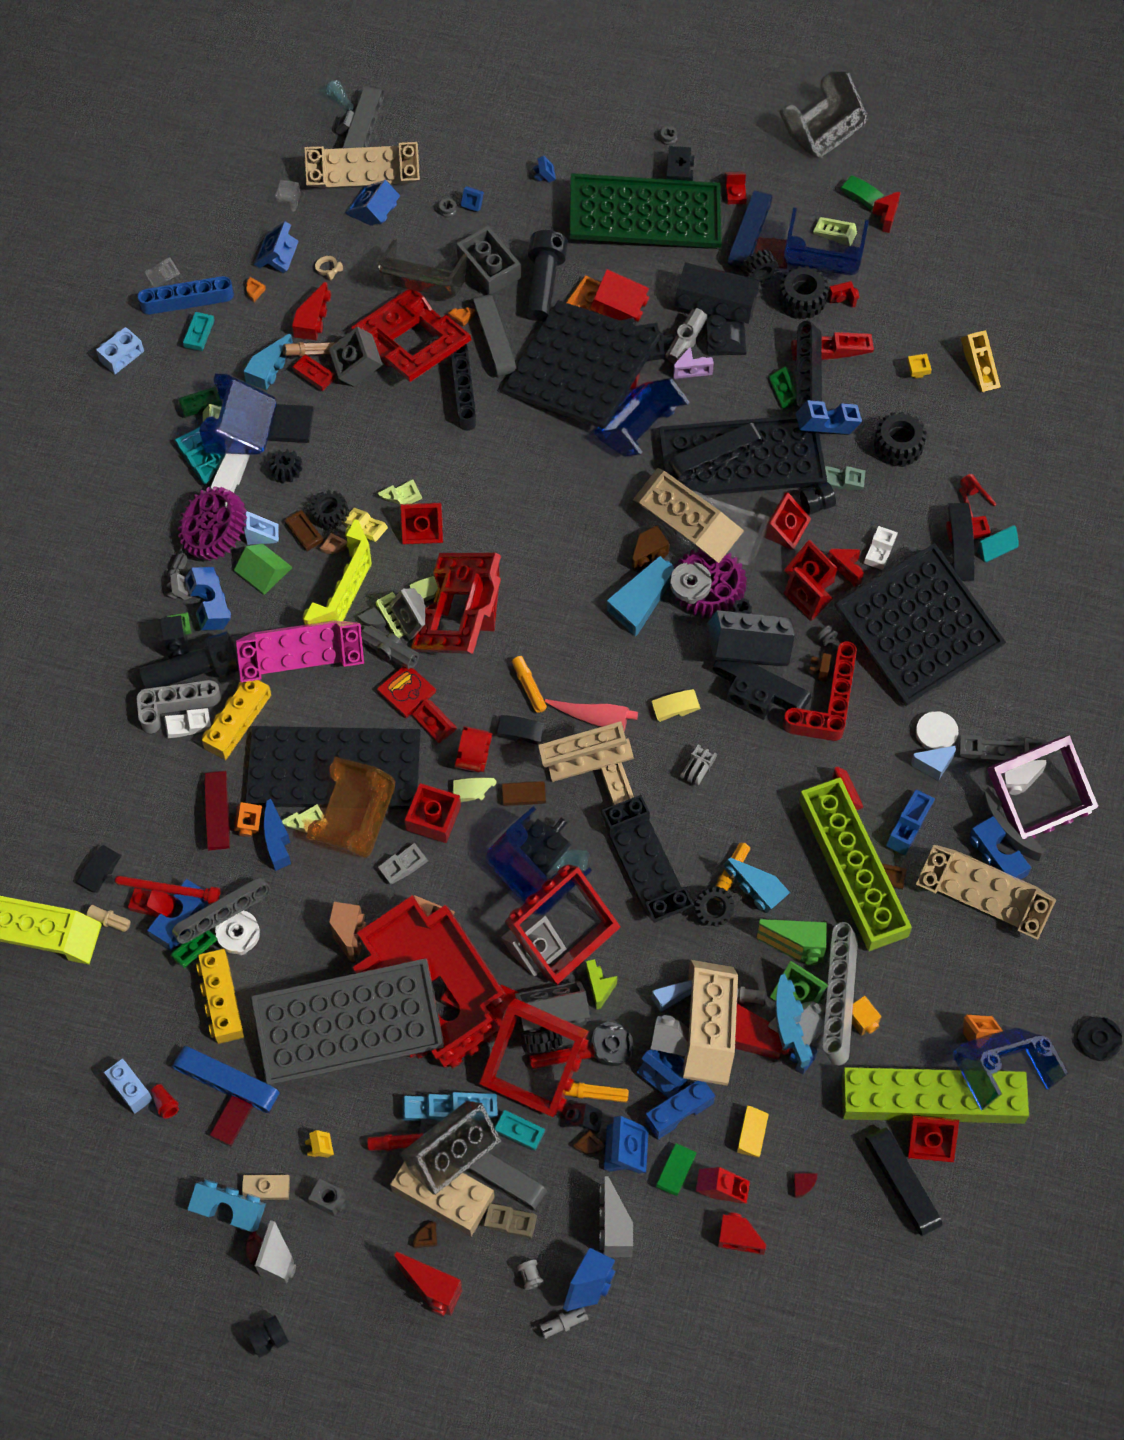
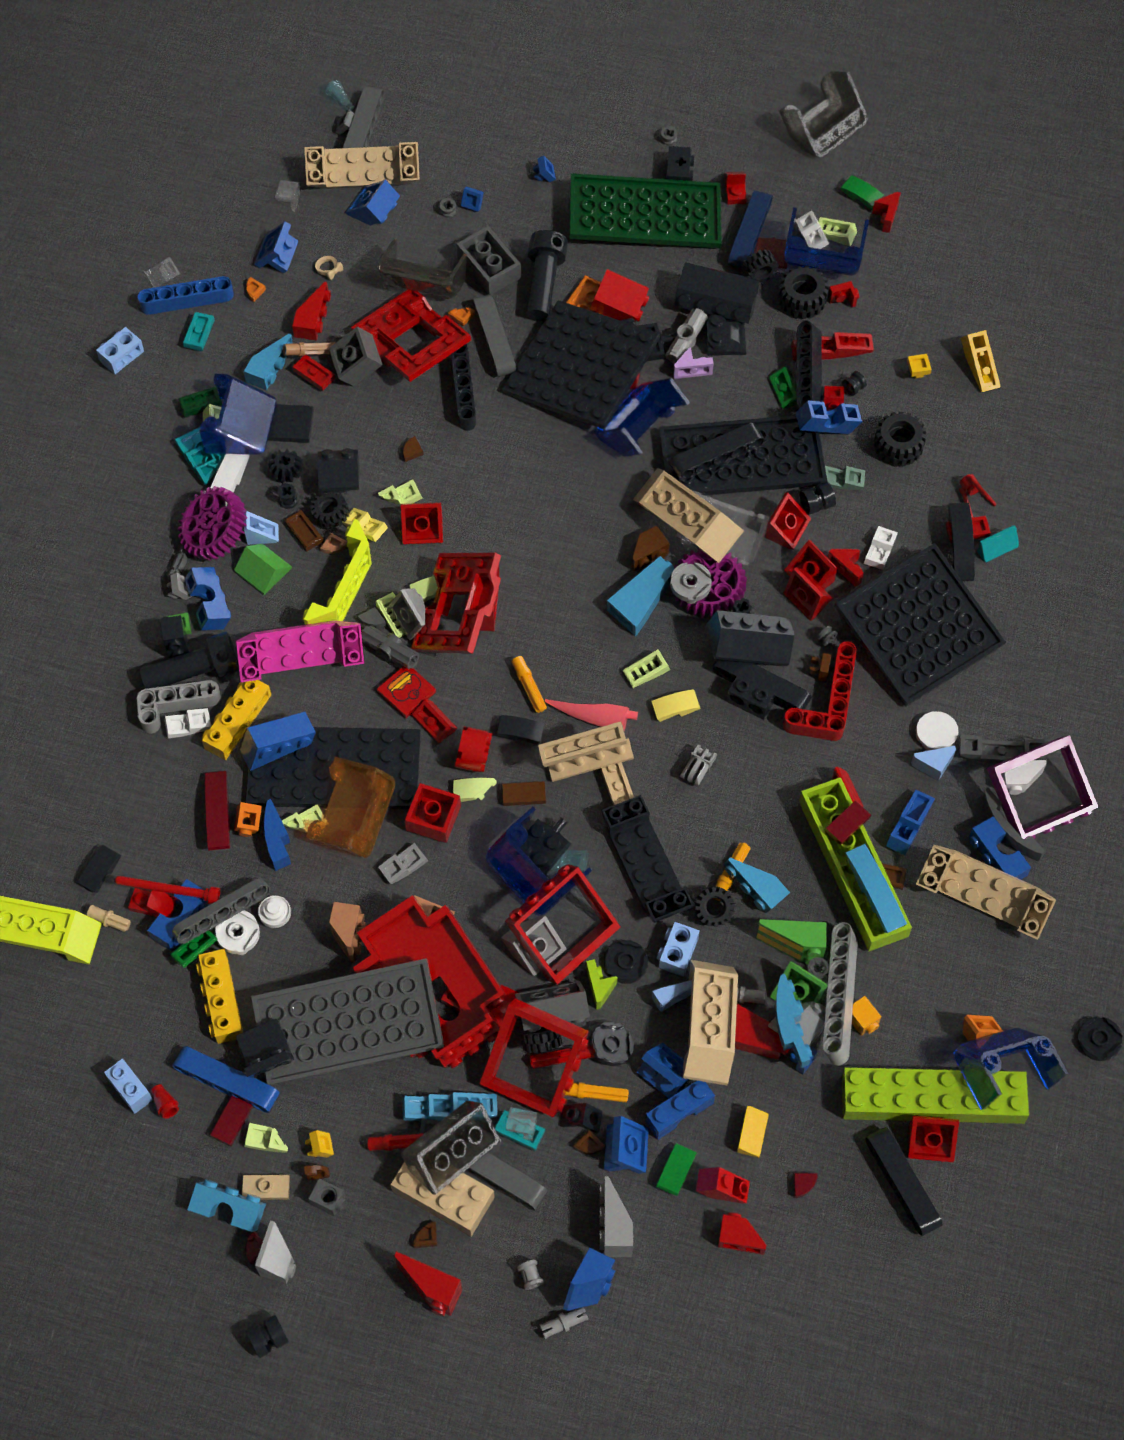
dark tan slope [484,1204,537,1239] -> none
light grey slope [651,1015,689,1056] -> none
none -> black bracket [236,1019,294,1078]
none -> blue wedge [240,712,316,771]
none -> yellowish green slope [244,1123,288,1153]
none -> white plate [259,896,291,928]
none -> black bush [278,483,297,509]
none -> reddish brown tile [304,1165,330,1181]
none -> black slope [317,448,360,492]
none -> reddish brown tile [403,436,423,462]
none -> clear panel [506,1107,537,1141]
none -> black tile [605,940,648,984]
none -> yellowish green slope [623,649,670,688]
none -> light blue brick [657,922,700,977]
none -> white slope [796,211,829,254]
none -> clear cone [806,957,829,979]
none -> red bracket [824,385,844,411]
none -> dark red tile [825,801,871,845]
none -> black wheel [842,371,867,396]
none -> dark azure slope [845,844,907,933]

